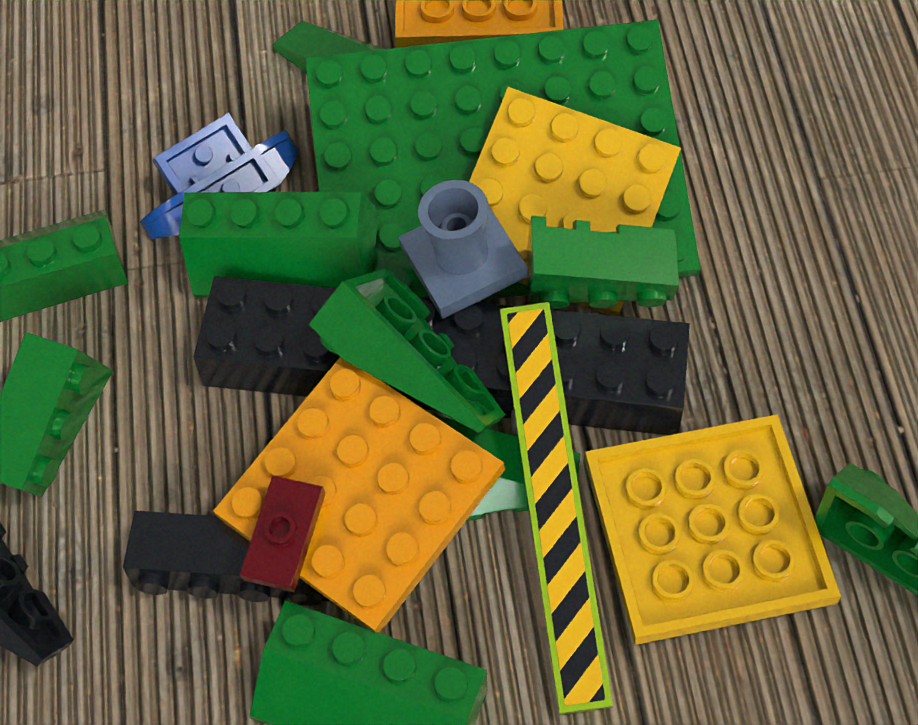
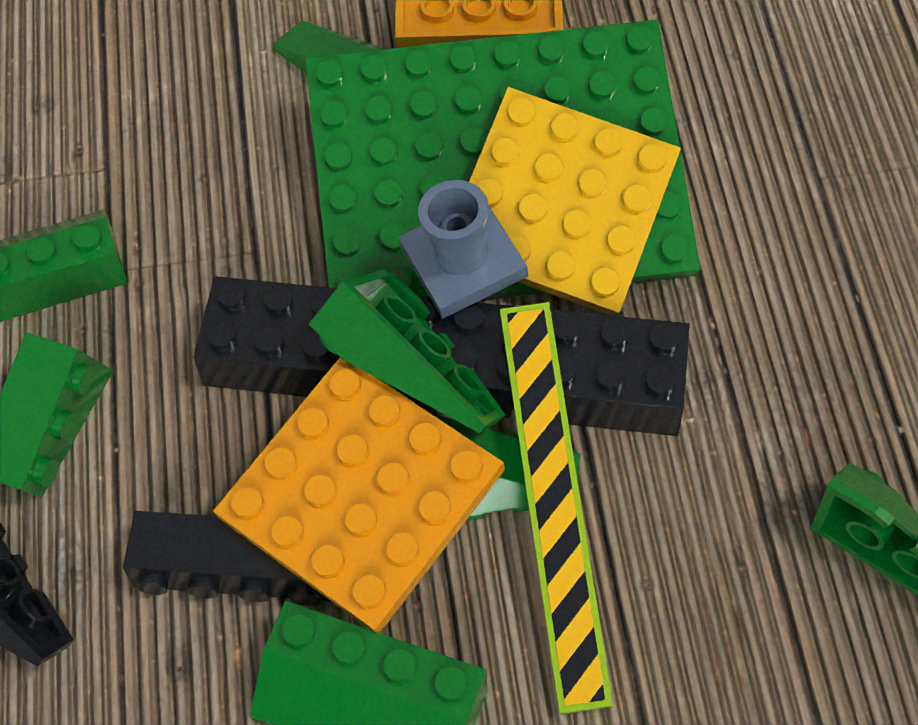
plate [140,113,299,240] -> none
green slope [179,192,379,298] -> none
dark red plate [240,475,326,593] -> none
green wedge [527,216,679,309] -> none
yellow plate [584,414,841,645] -> none

